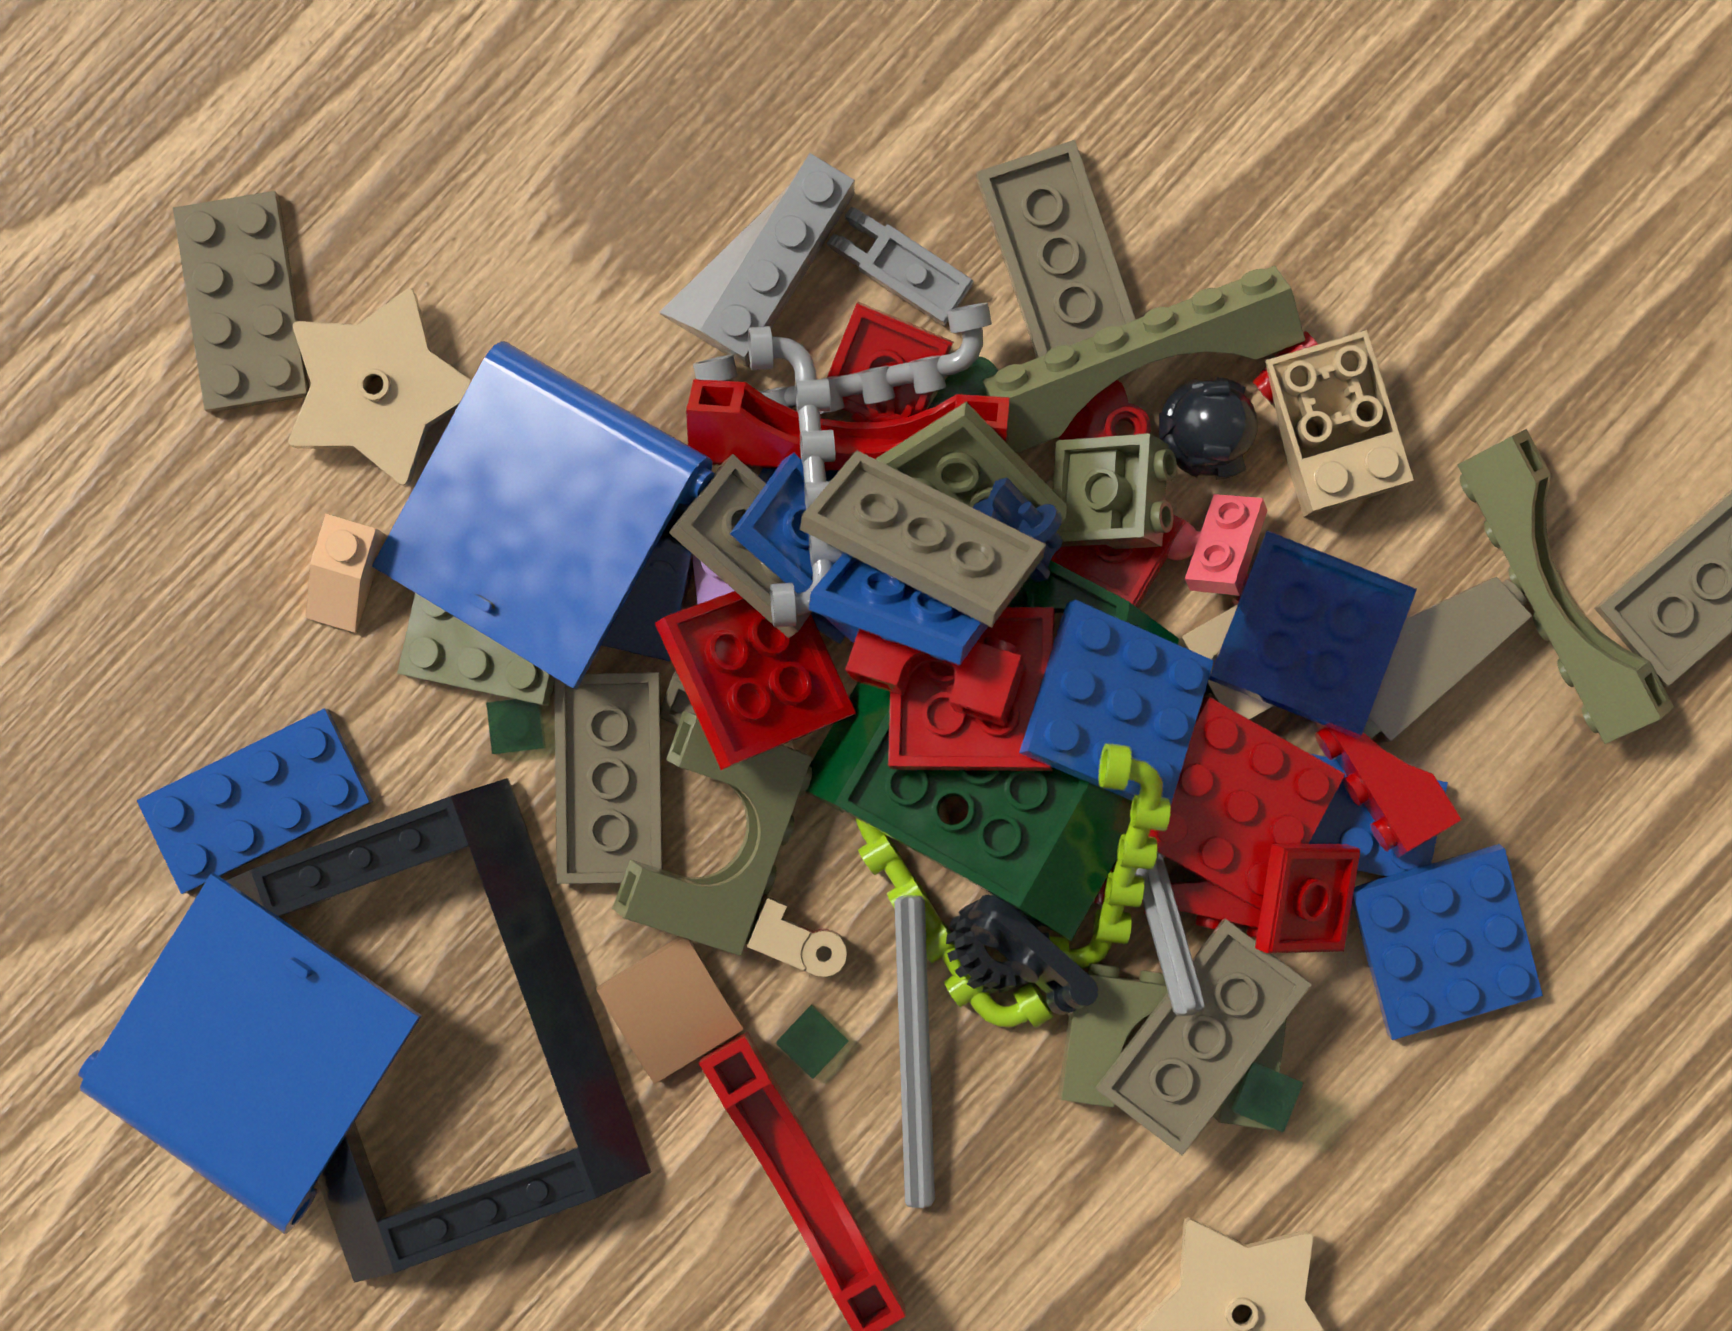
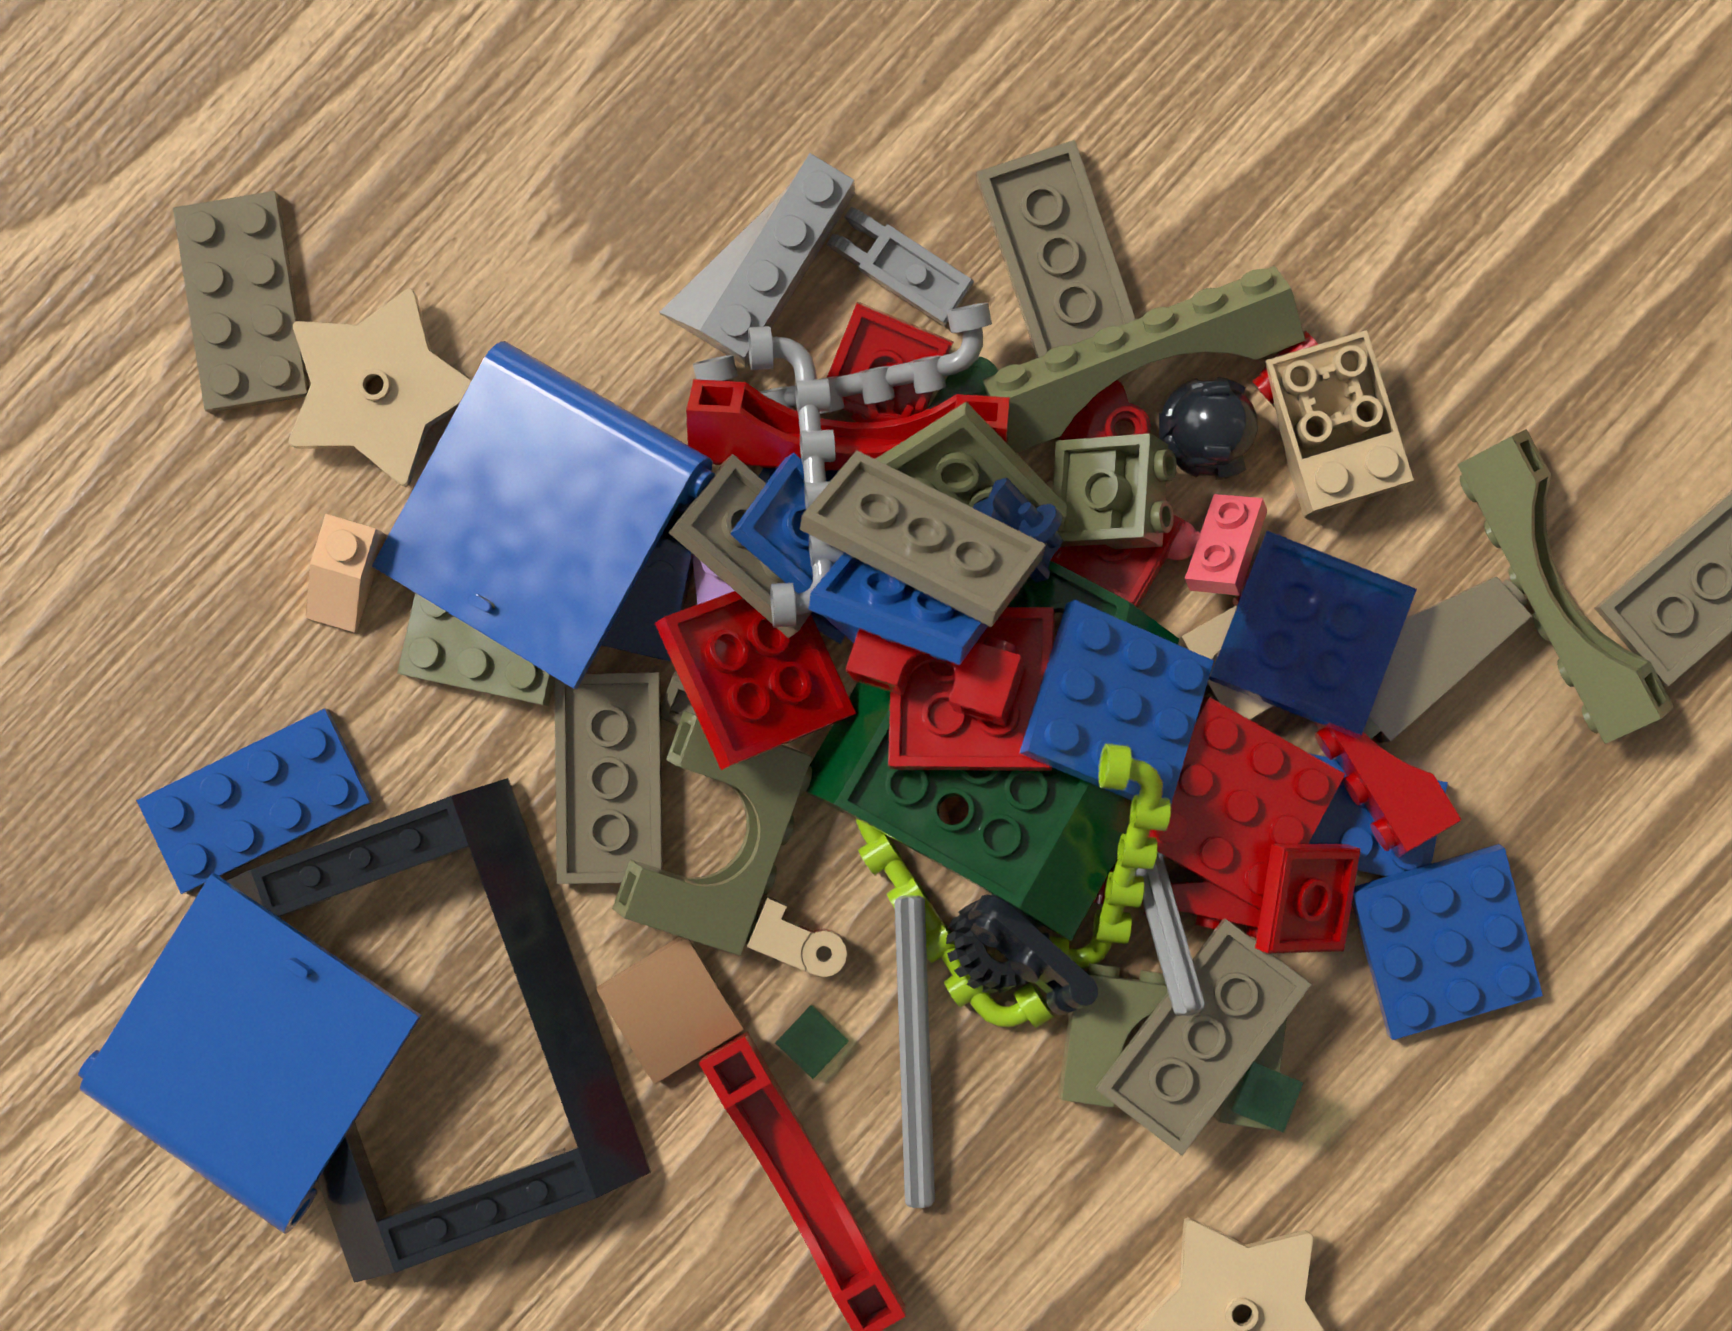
clear green plate [486,699,546,755] -> none

